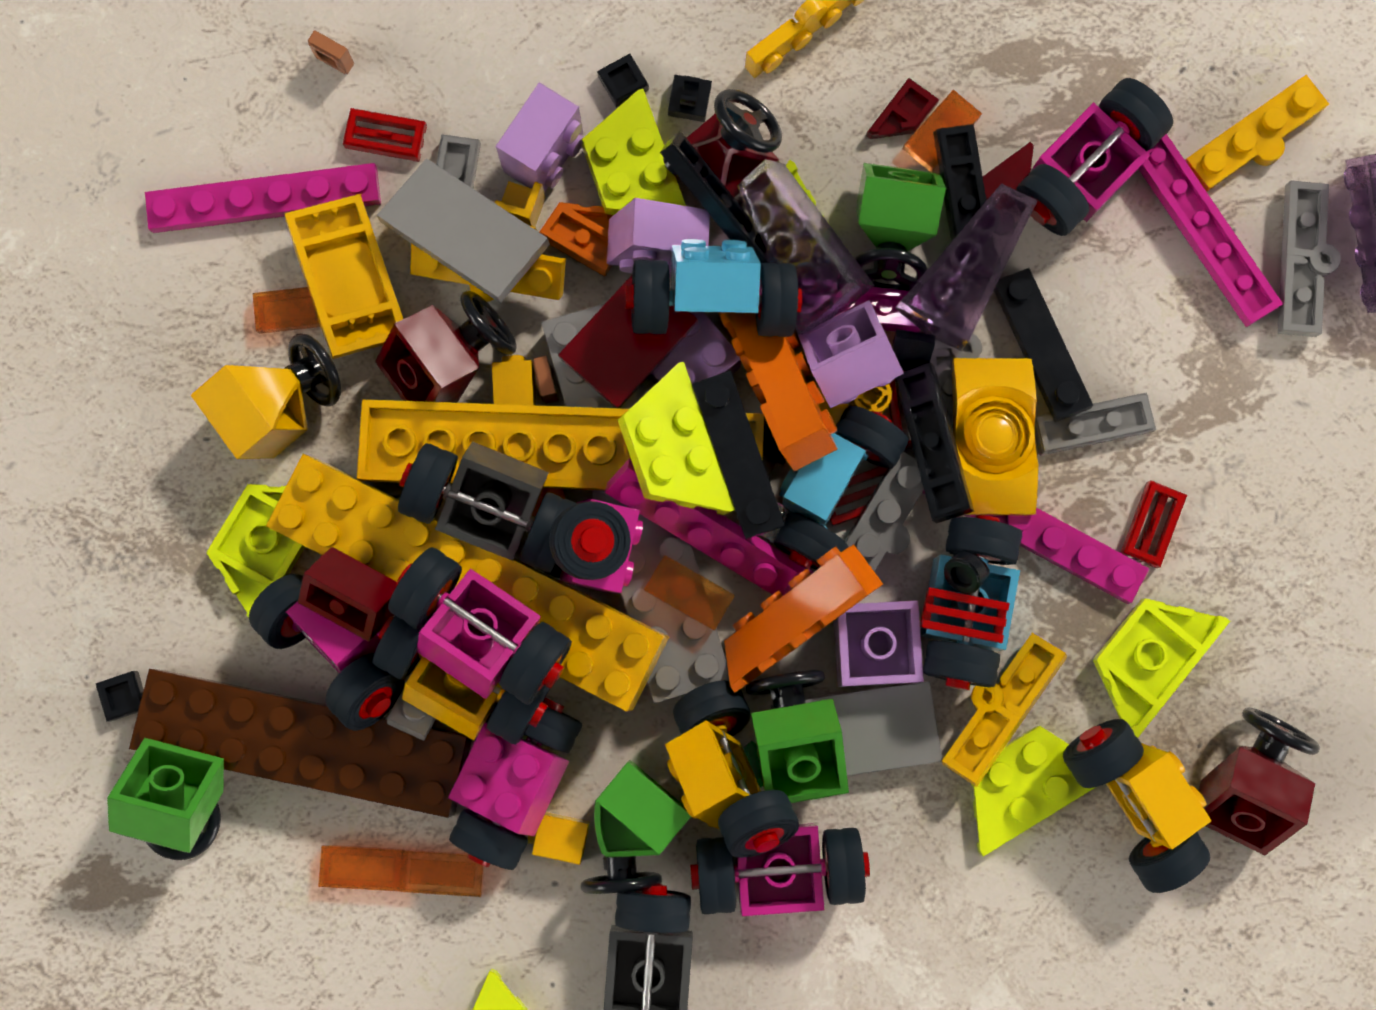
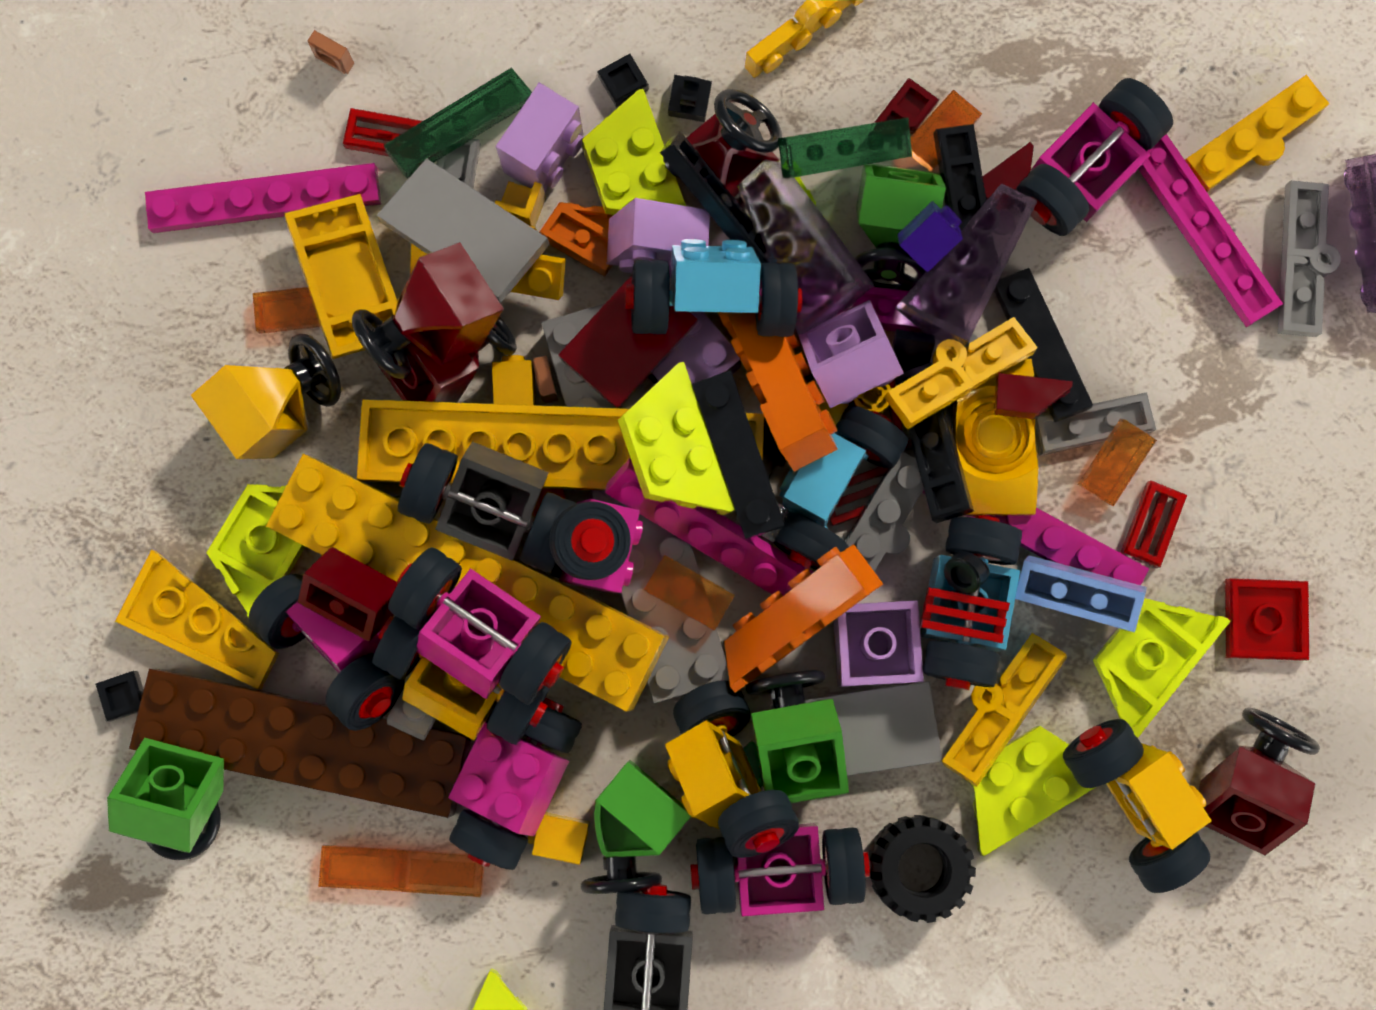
none -> yellow wing [115,549,279,689]
none -> dark red piece [352,242,504,379]
none -> clear green tile [384,67,532,179]
none -> clear green tile [778,118,912,178]
none -> black tyre [868,815,976,923]
none -> yellow hinge [884,317,1038,430]
none -> dark purple brick [897,201,963,272]
none -> dark red tile [994,373,1073,419]
none -> light blue brick [1015,555,1147,632]
none -> clear orange tile [1077,418,1157,506]
none -> red tile [1225,578,1309,661]

